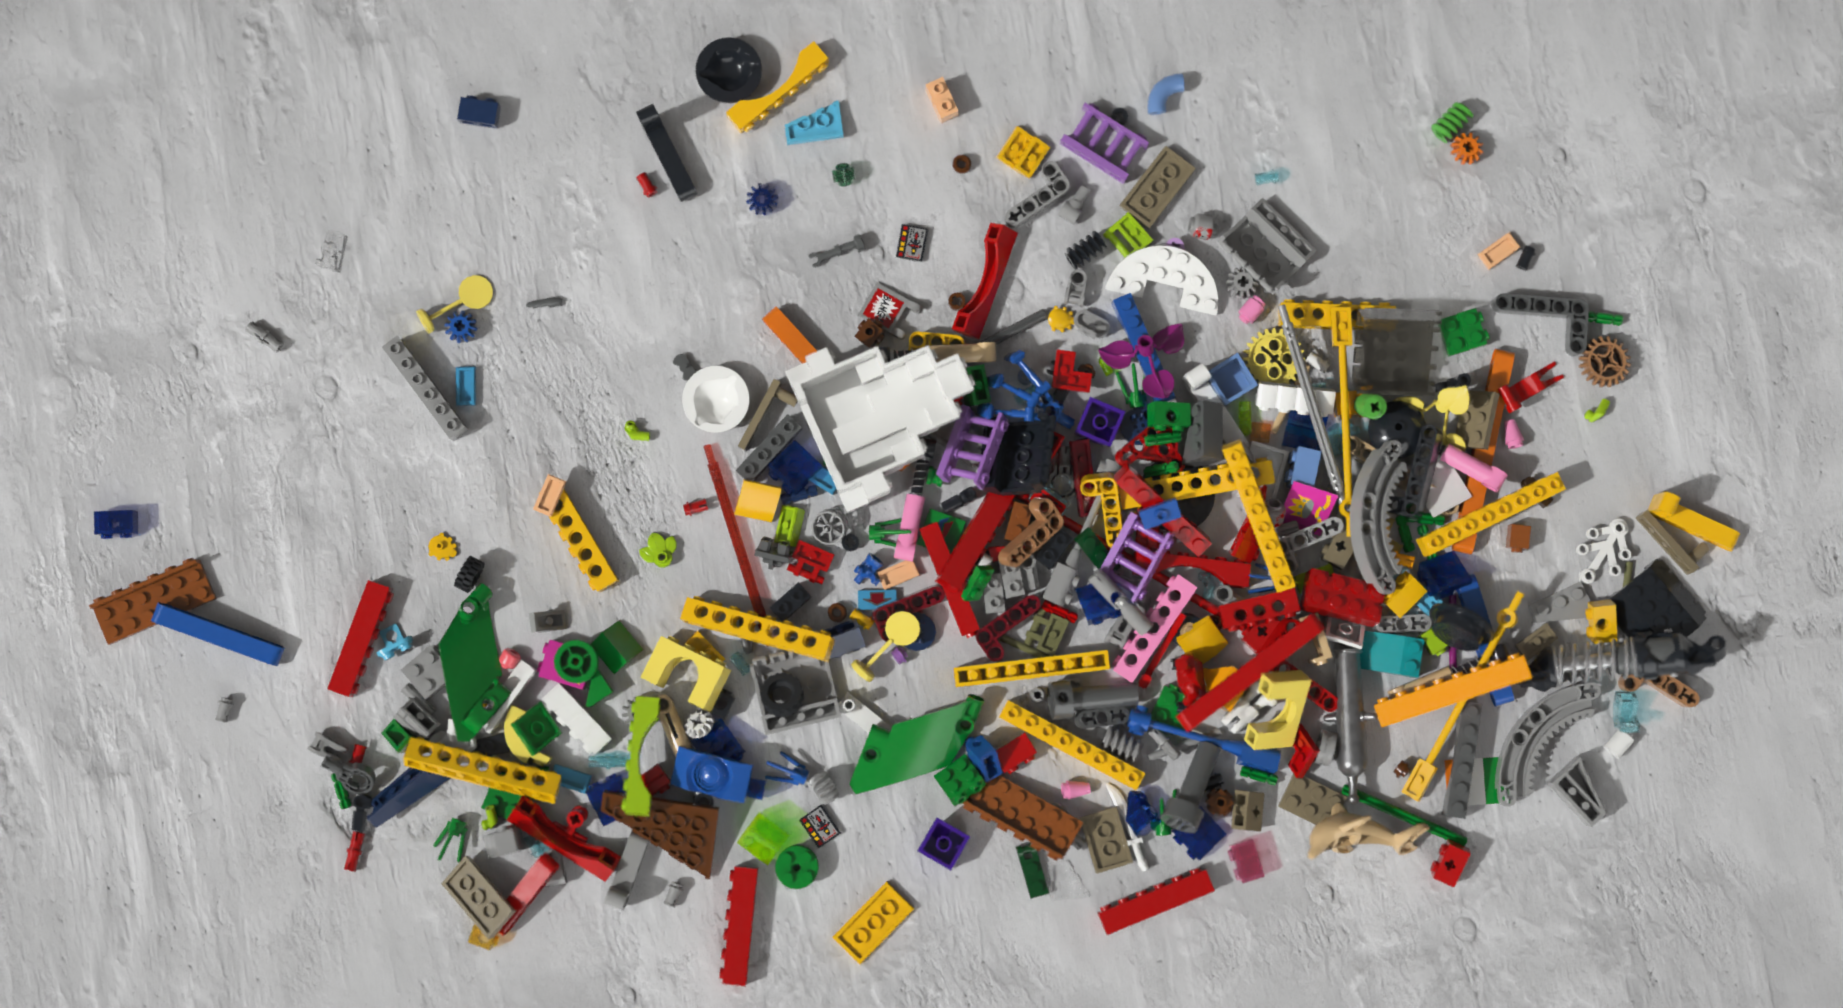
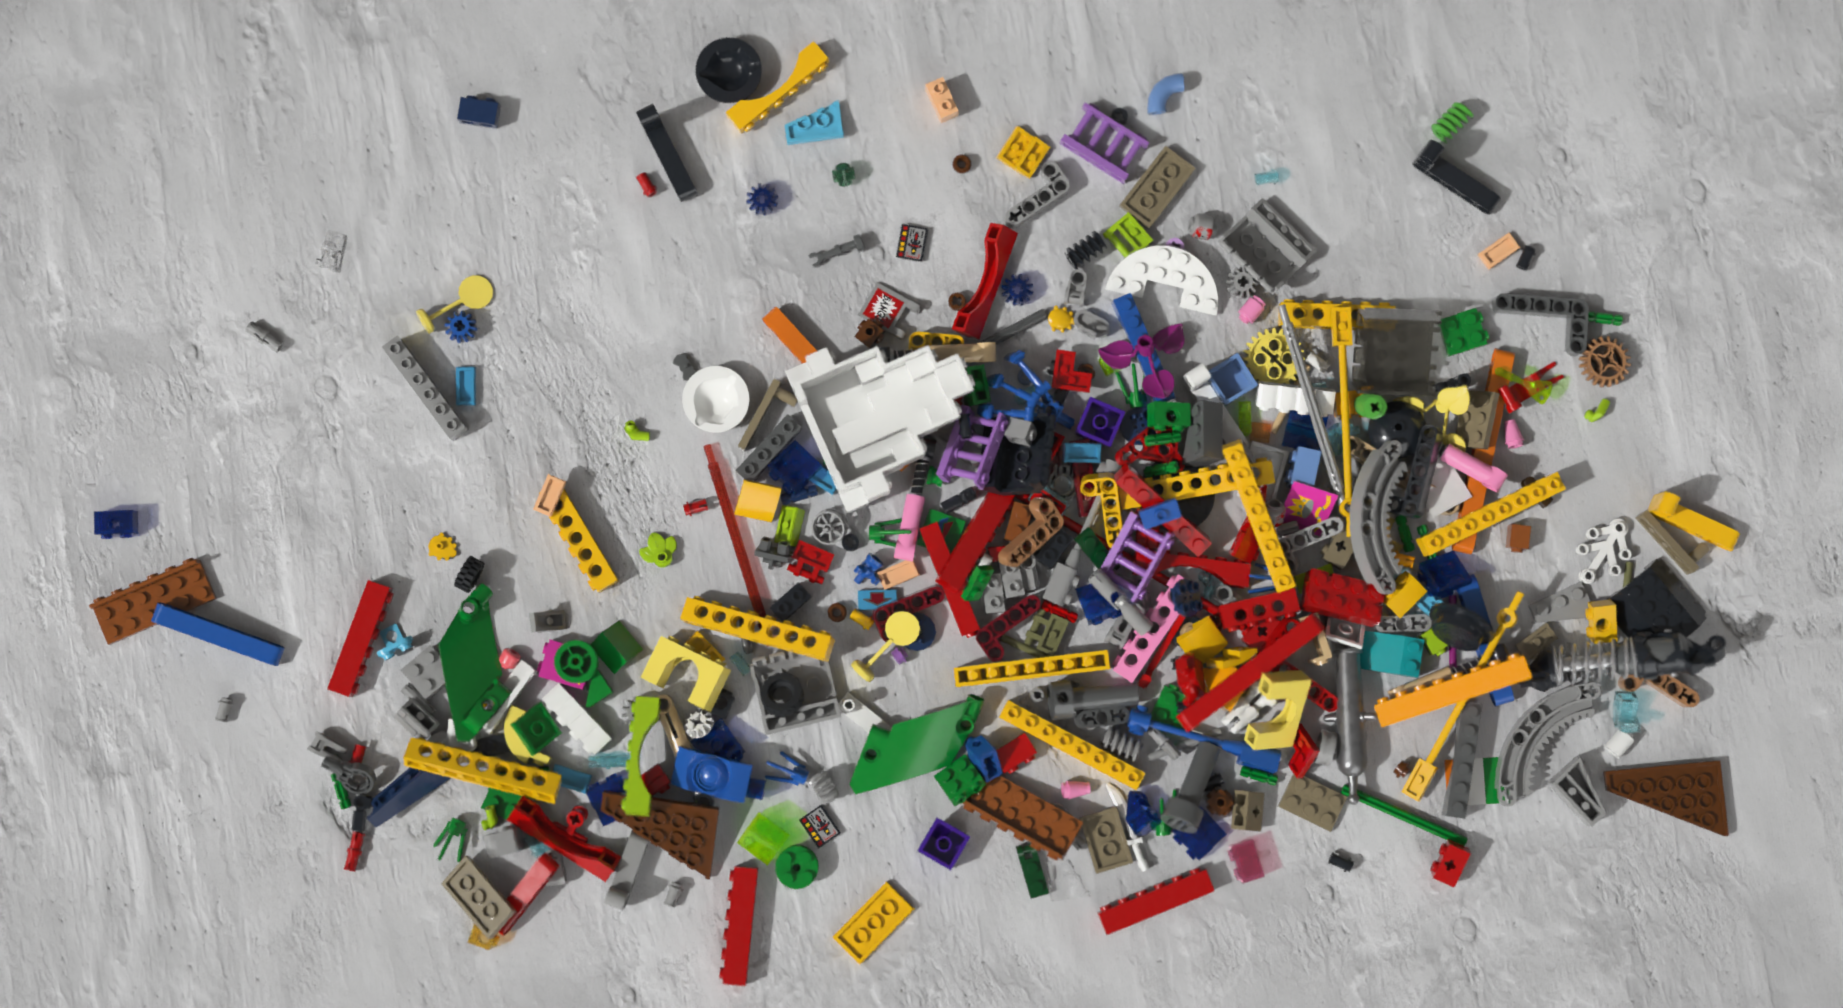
green slope [381,719,416,753] -> none
dark grey piece [526,297,562,308] -> none
brick [822,618,866,659] -> none
light grey pin [1058,186,1090,225] -> none
tan animal [1308,803,1430,859] -> none
green axle [1406,512,1445,526] -> none
orange gear [1451,133,1483,165] -> none
none -> black pin [958,413,974,439]
none -> clear blue gear [1001,274,1033,306]
none -> light grey brick [1004,417,1037,447]
none -> dark azure tile [1062,443,1101,463]
none -> dark blue plate [1170,578,1203,617]
none -> yellow slope [1206,646,1257,669]
none -> black pin [1328,852,1354,872]
none -> black beam [1412,140,1501,215]
none -> clear neon green piece [1495,367,1553,405]
none -> reddish brown wing [1603,760,1729,836]

